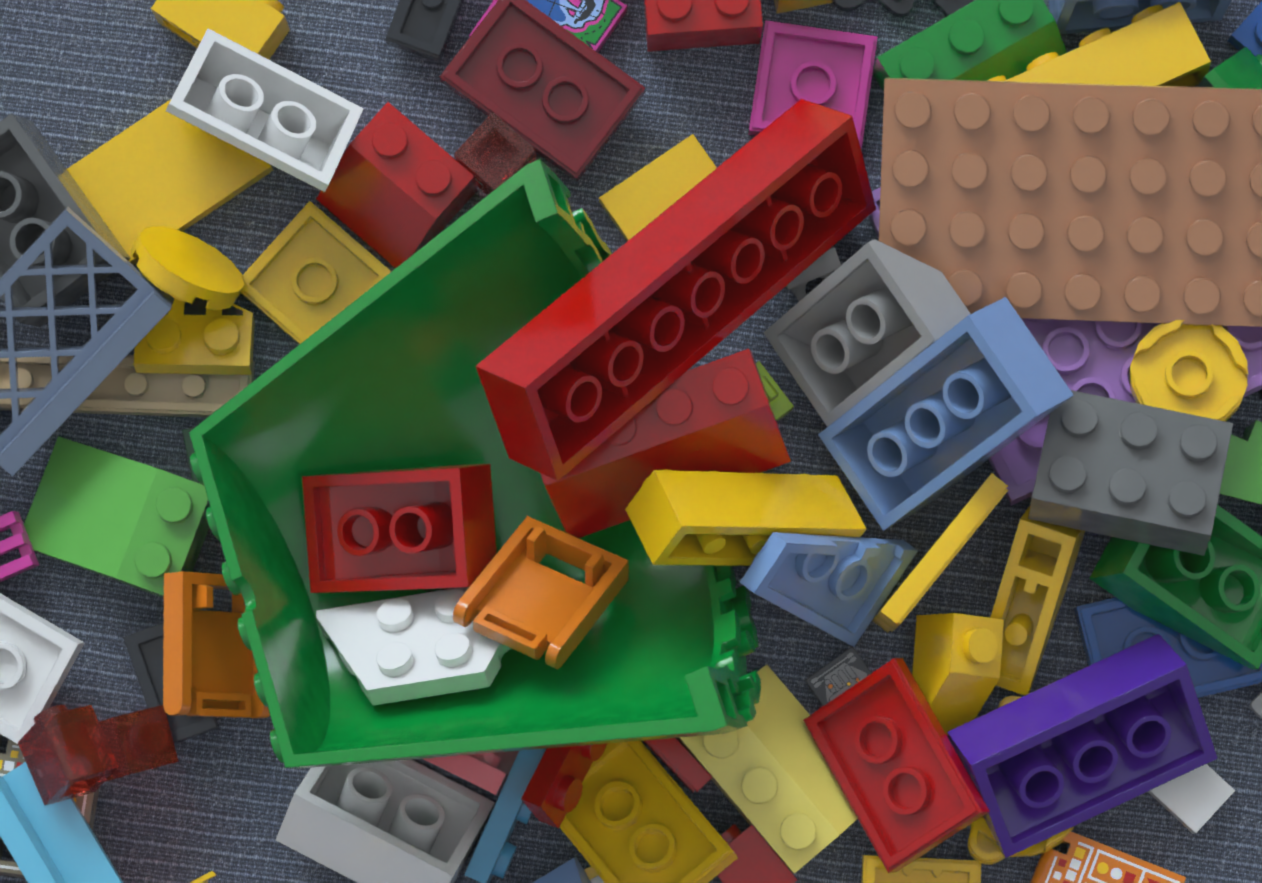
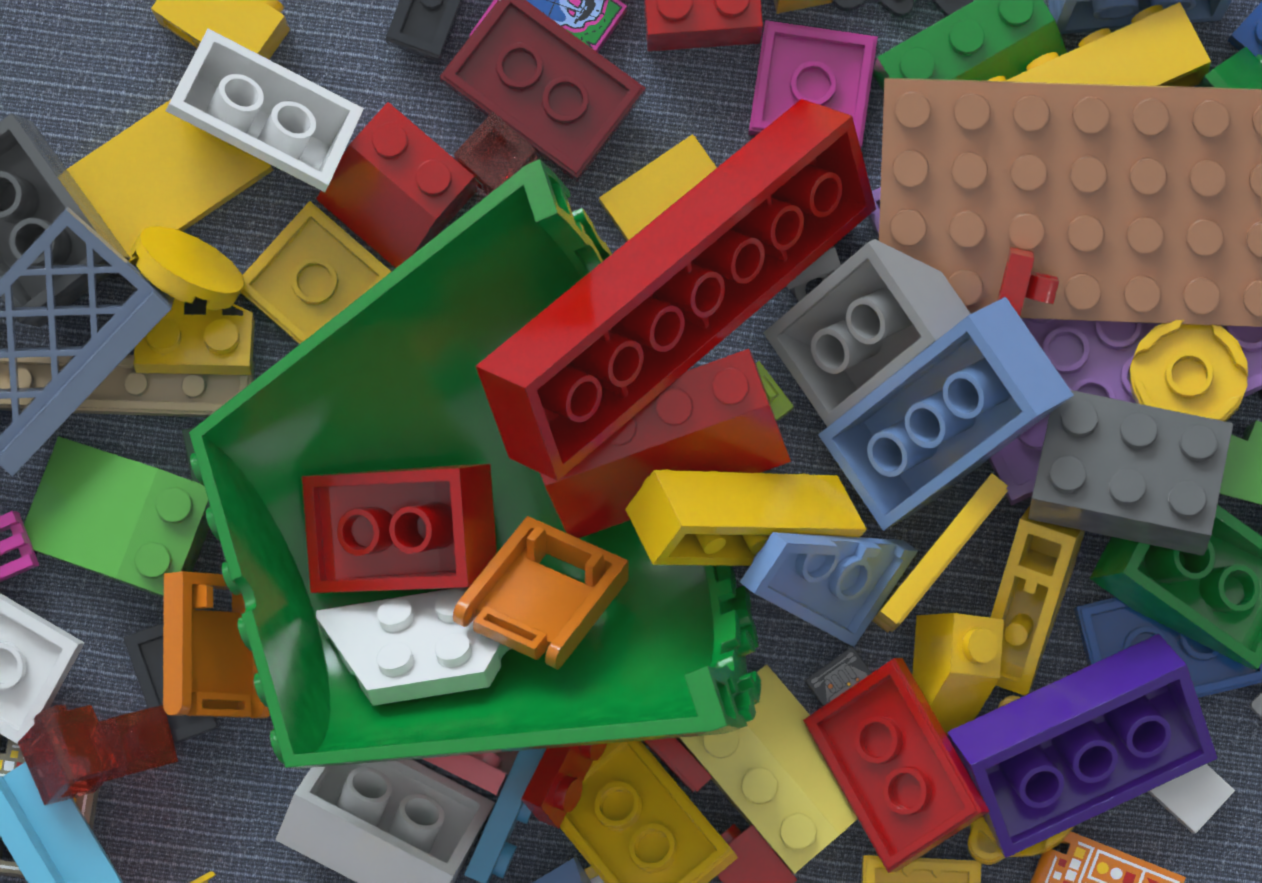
none -> red tile [997,247,1059,316]

